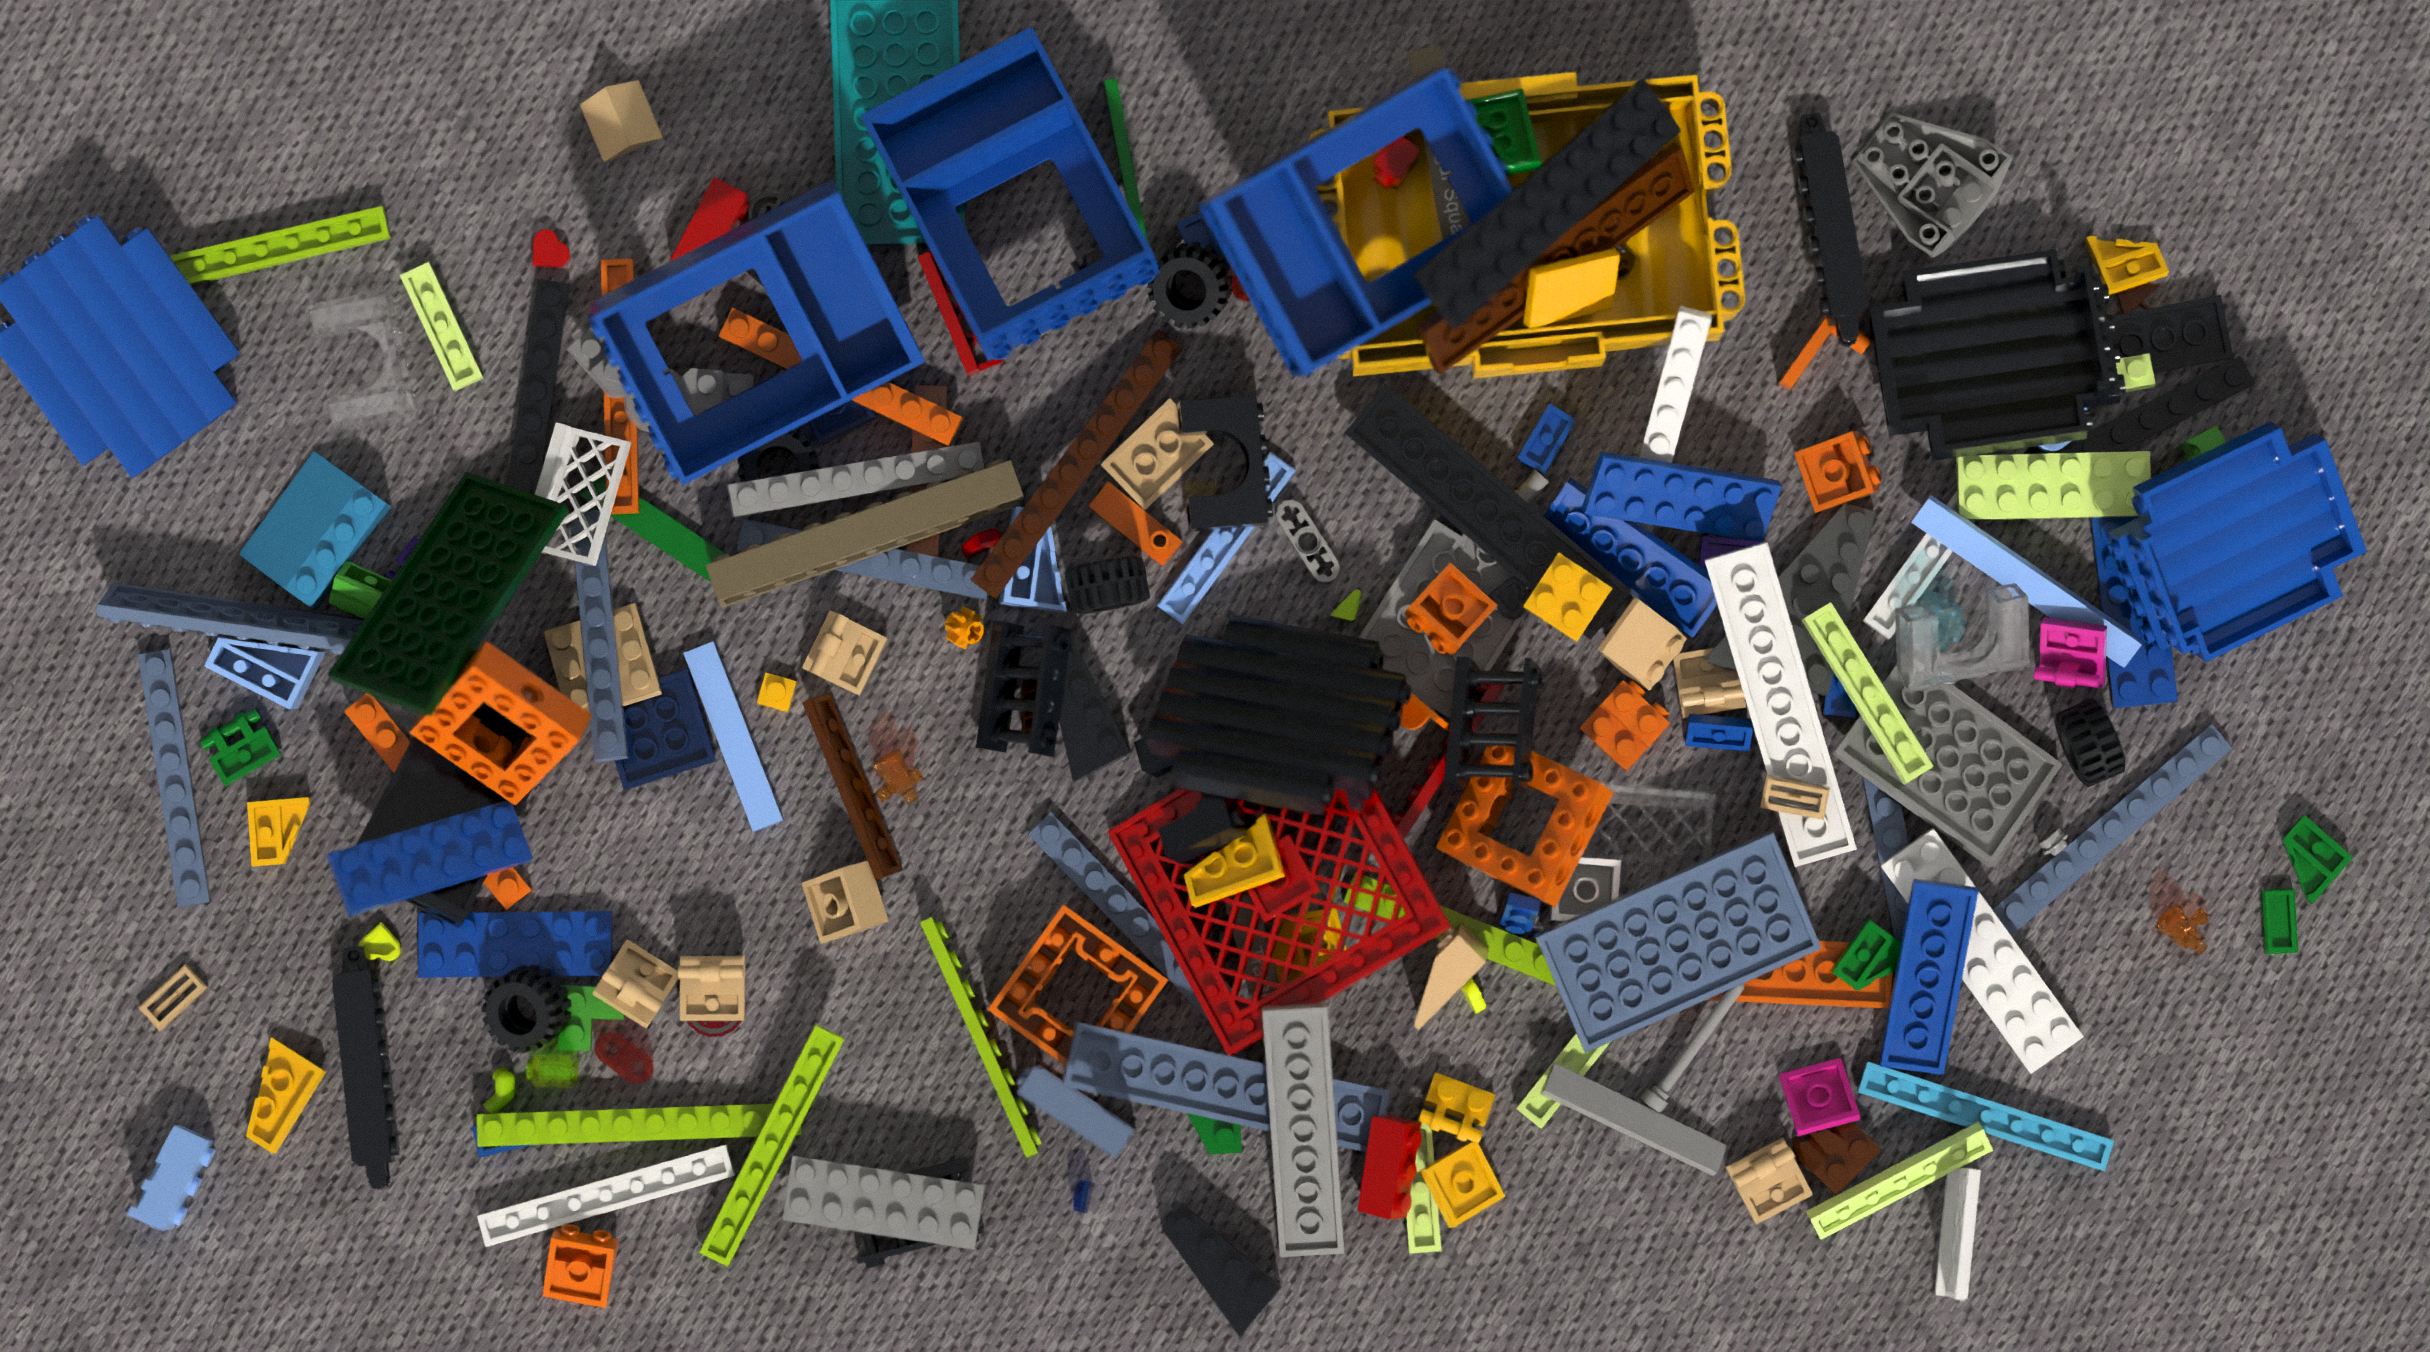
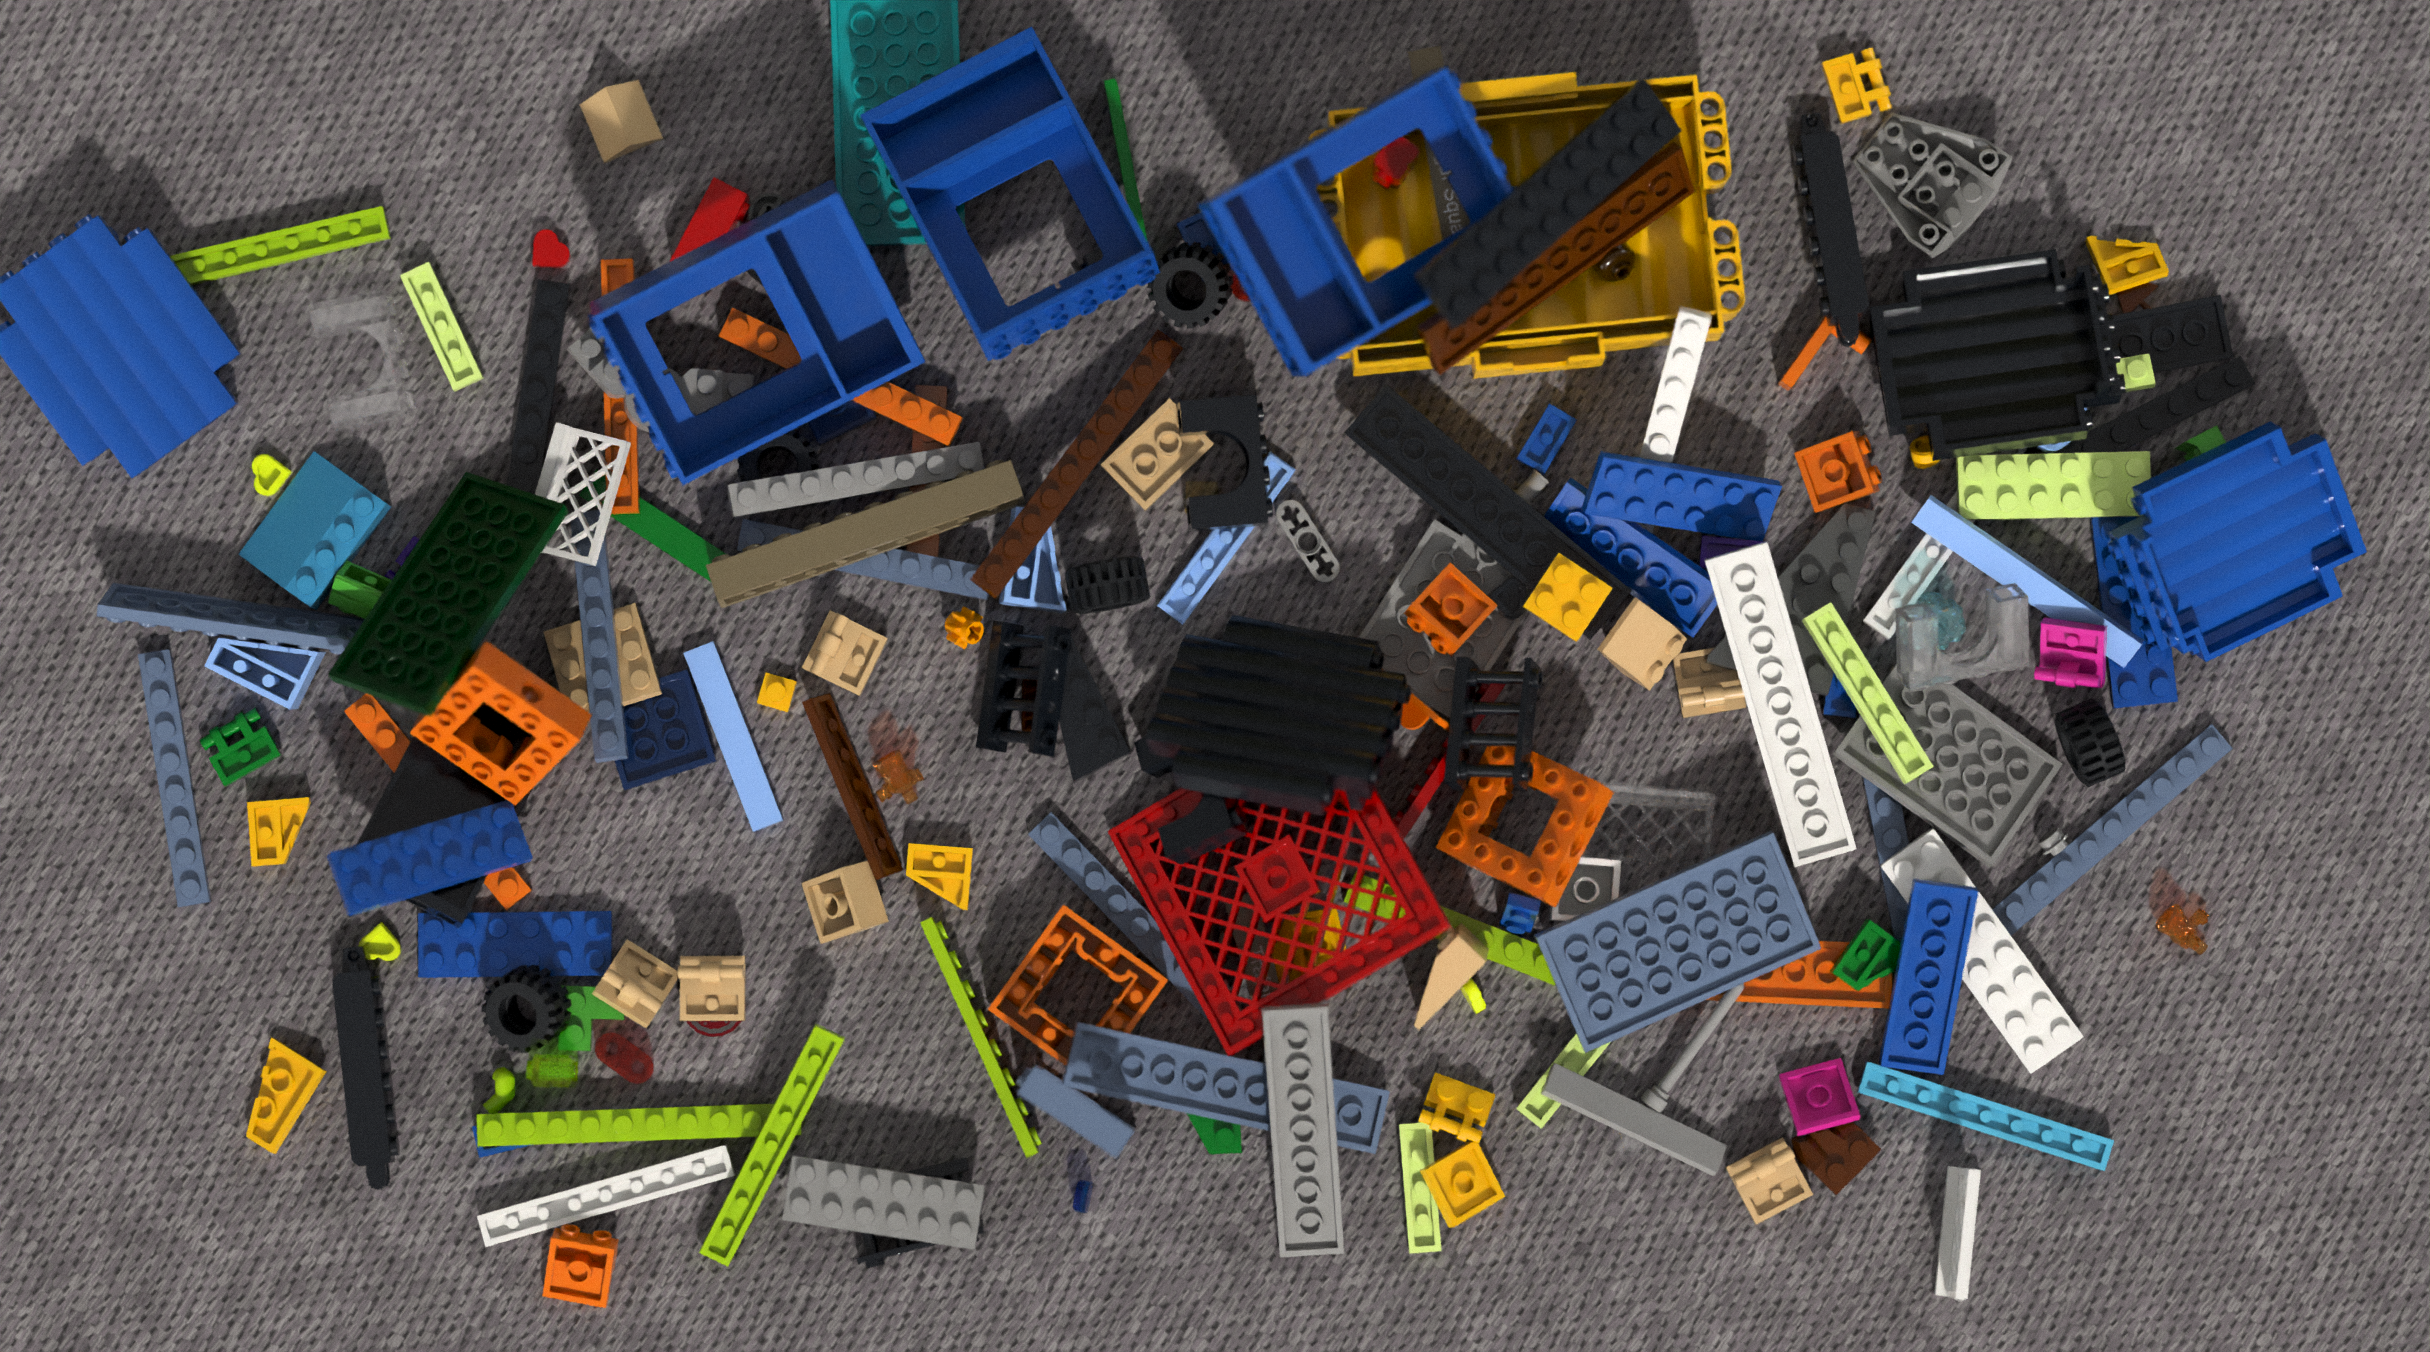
light blue wedge [127,1125,215,1231] -> none
tan tile [138,964,208,1031] -> none
red fence [917,251,1003,377] -> none
red tile [961,528,1002,559] -> none
orange piece [1088,481,1183,567] -> none
black wedge [1161,1203,1281,1337] -> none
yellow wing [1184,814,1285,908] -> none
lime slope [1330,589,1362,623] -> none
red brick [1357,1115,1422,1220] -> none
green wing [1464,88,1541,176] -> none
yellow tile [1523,248,1620,329] -> none
orange plate [1579,680,1671,772] -> none
blue plate [1685,714,1753,751] -> none
tan tile [1760,775,1830,820] -> none
yellowish green plate [1806,1122,1993,1240] -> none
green tile [2261,888,2298,954] -> none
green wing [2281,815,2353,904] -> none
none -> neon yellow tile [252,454,292,496]
none -> yellow wing [906,843,973,910]
none -> yellow plate [1821,47,1892,124]
none -> yellow tile [1909,436,1940,469]

